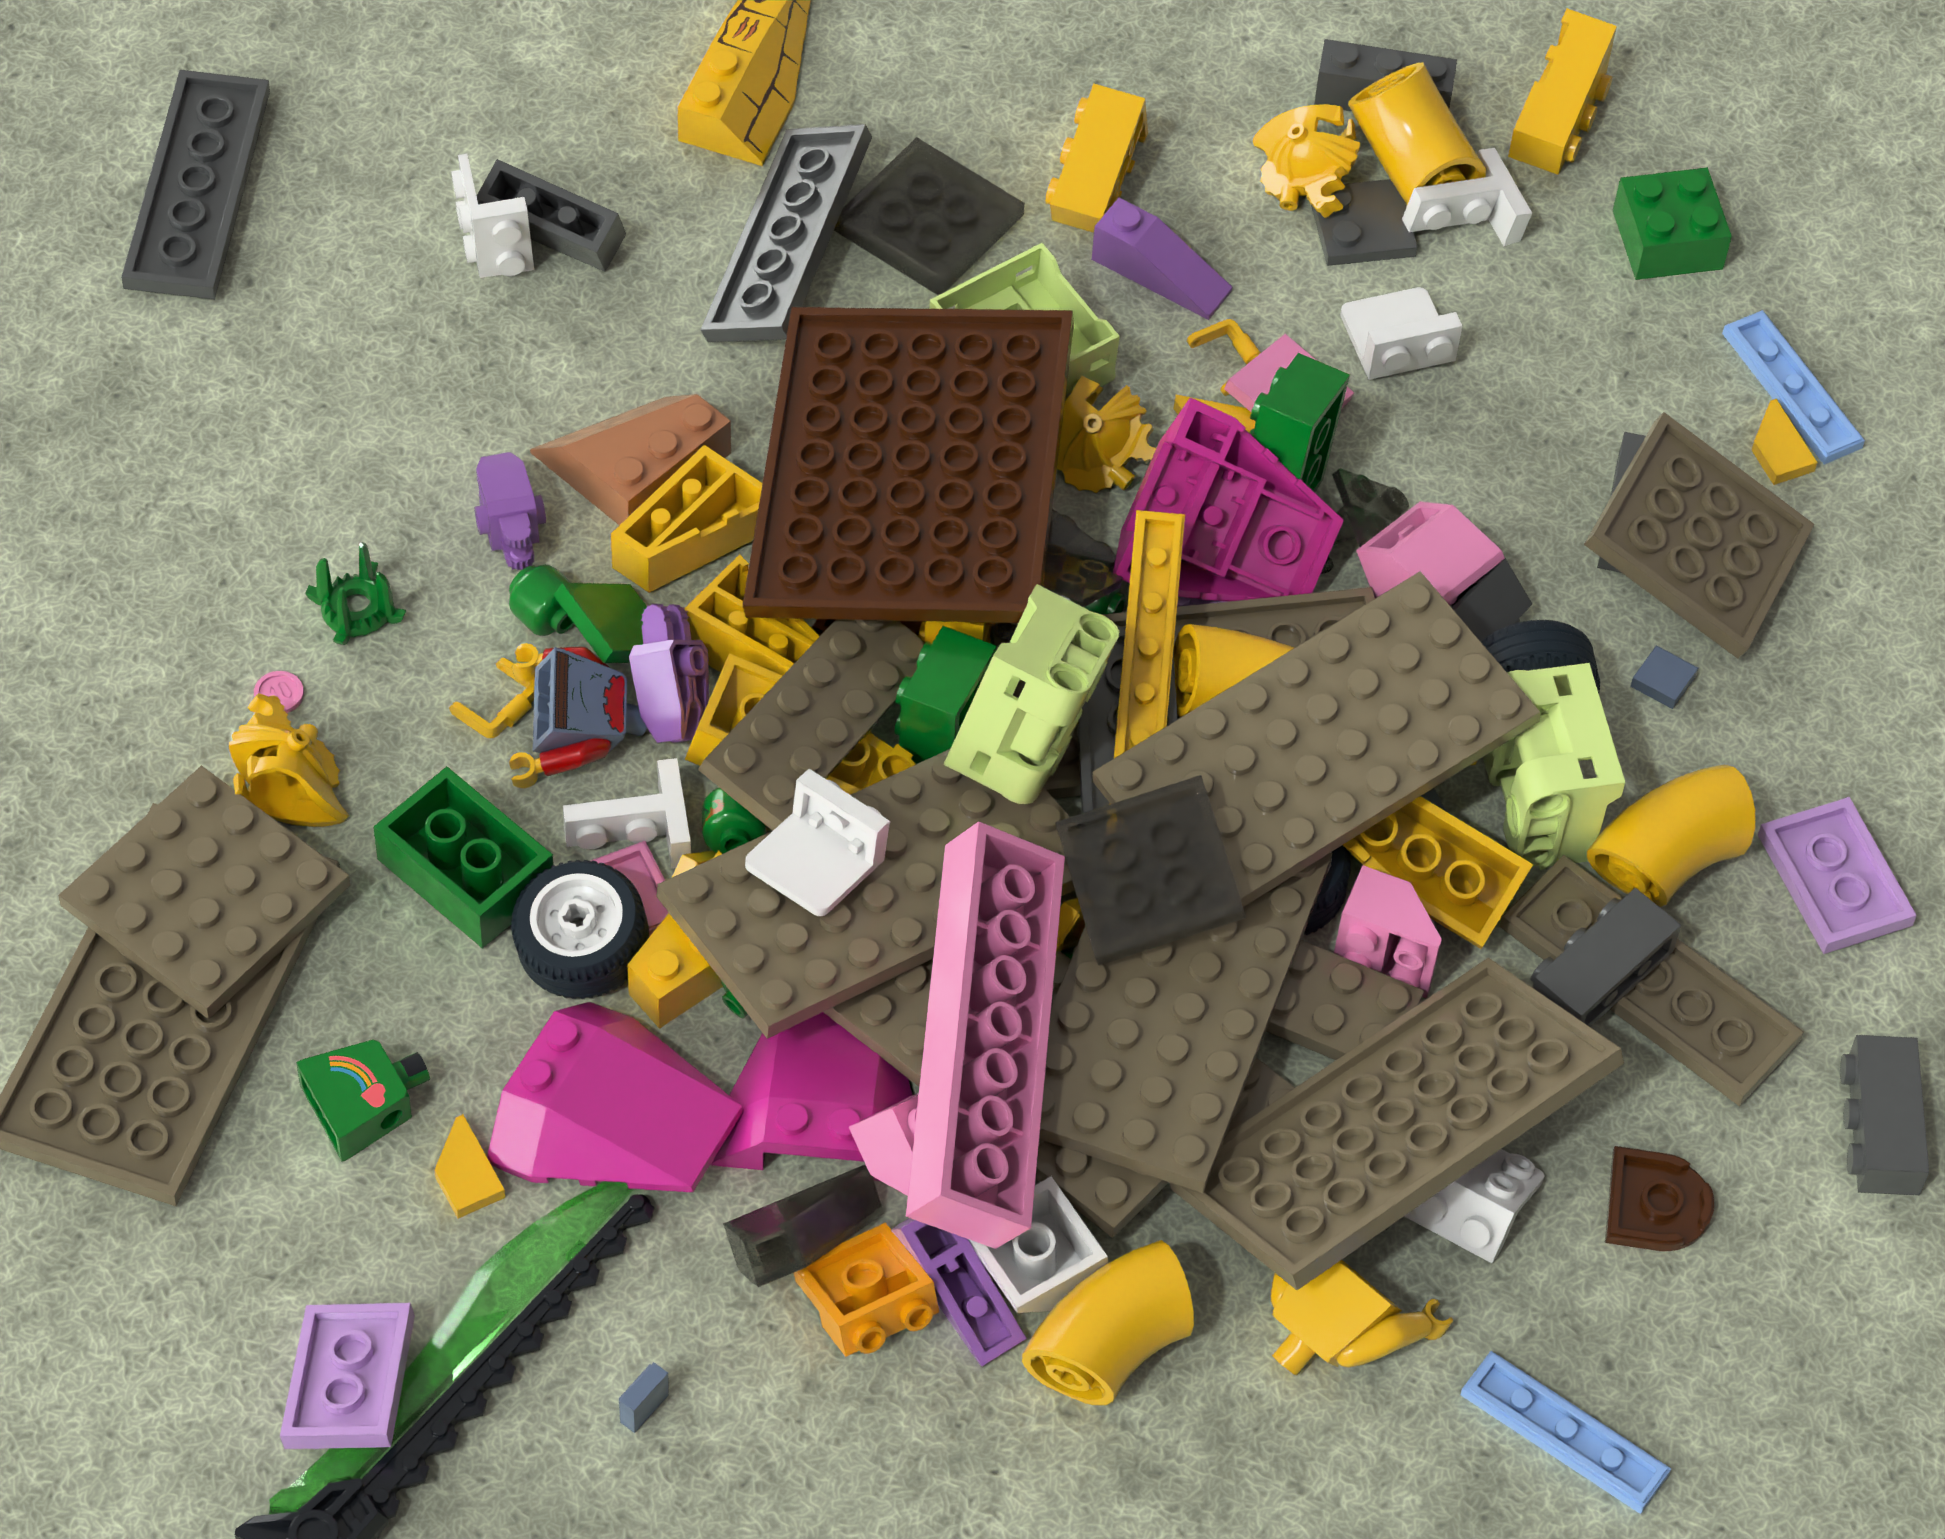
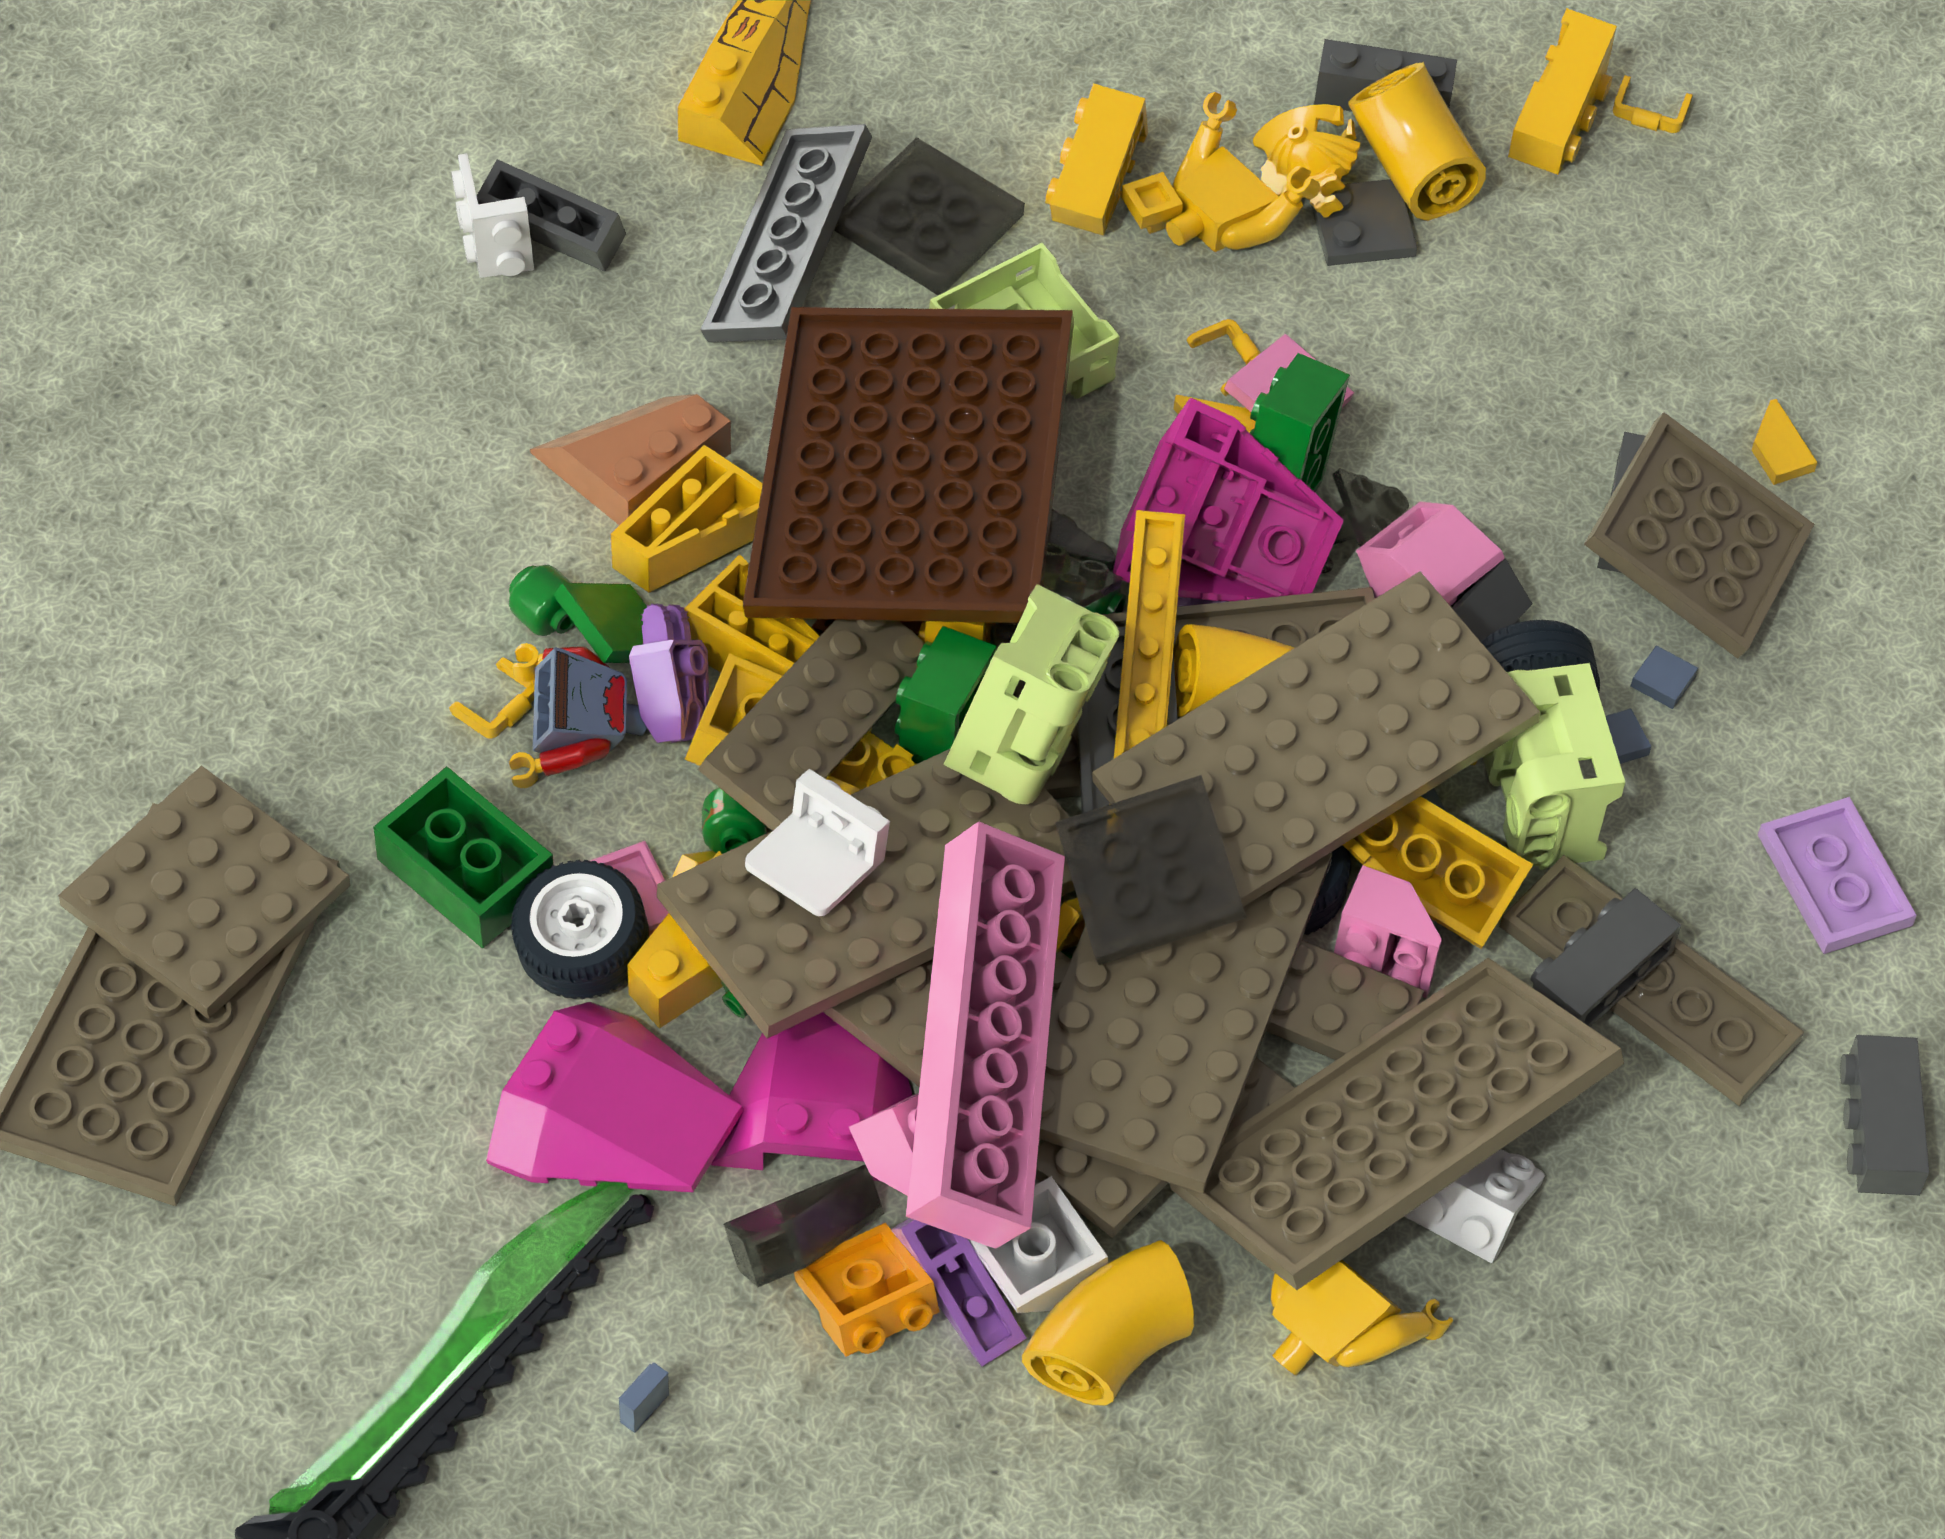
dark grey plate [121,70,270,300] -> none
yellow helmet [229,693,349,827] -> none
bright pink piece [254,671,304,713] -> none
lavender plate [280,1303,415,1449] -> none
green torso [296,1040,430,1162] -> none
green piece [305,542,406,645] -> none
yellow tile [435,1114,505,1219] -> none
medium lavender hinge [474,452,546,571] -> none
white bracket [563,758,691,868] -> none
yellow helmet [1057,375,1156,493] -> none
medium lavender slope [1091,197,1233,320] -> none
white bracket [1340,287,1462,380] -> none
white bracket [1402,148,1532,246] -> none
light blue tile [1460,1351,1671,1514] -> none
yellow brick [1587,764,1755,907] -> none
reddish brown tile [1605,1146,1714,1251] -> none
green brick [1613,167,1732,280] -> none
light blue tile [1722,310,1865,465] -> none
none -> yellow tile [1121,172,1183,234]
none -> yellow torso [1166,92,1321,252]
none -> sand blue tile [1606,708,1652,764]
none -> yellow piece [1613,75,1693,133]

